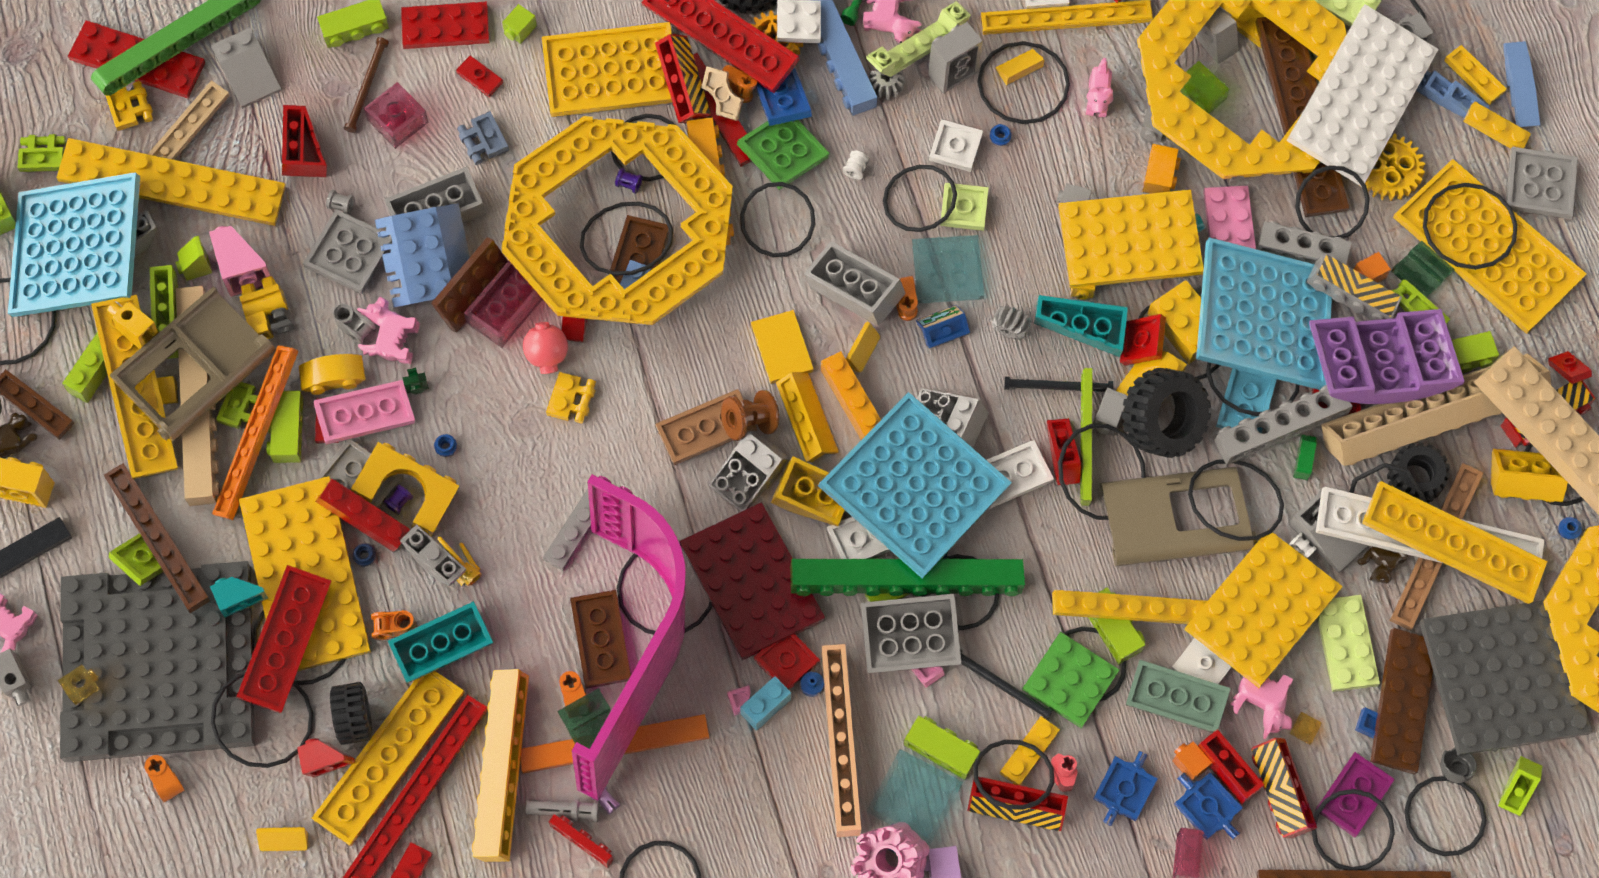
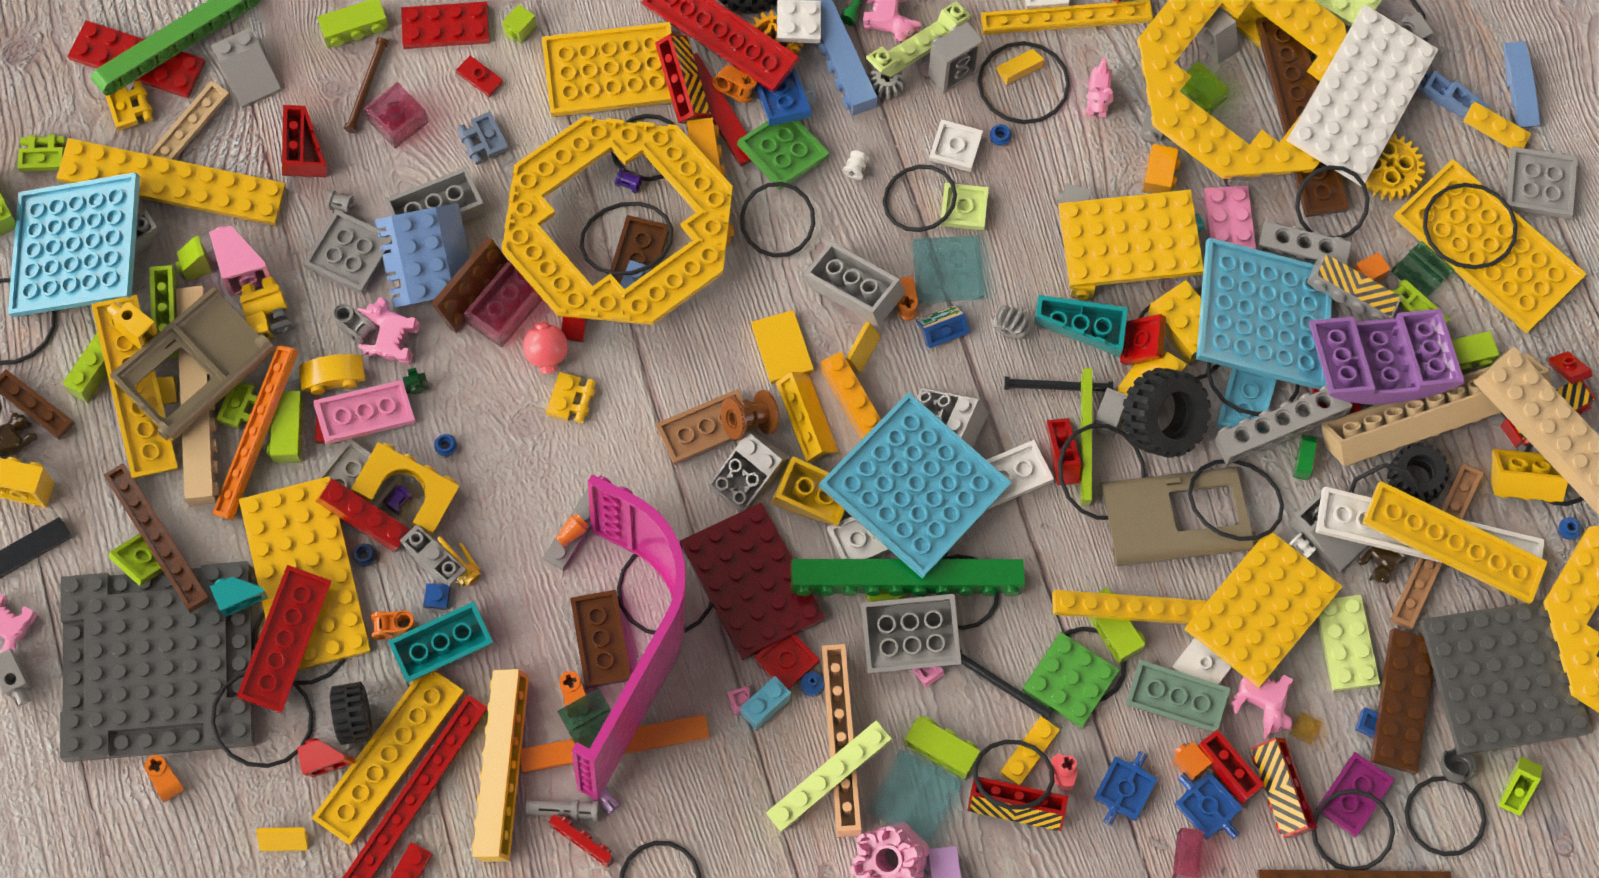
clear yellow brick [58,665,100,705] -> none
tan tile [701,66,744,120] -> none
yellow plate [1444,45,1507,105] -> none
none -> blue plate [423,583,450,610]
none -> orange cone [555,513,589,547]
none -> yellowish green arch [766,720,893,832]

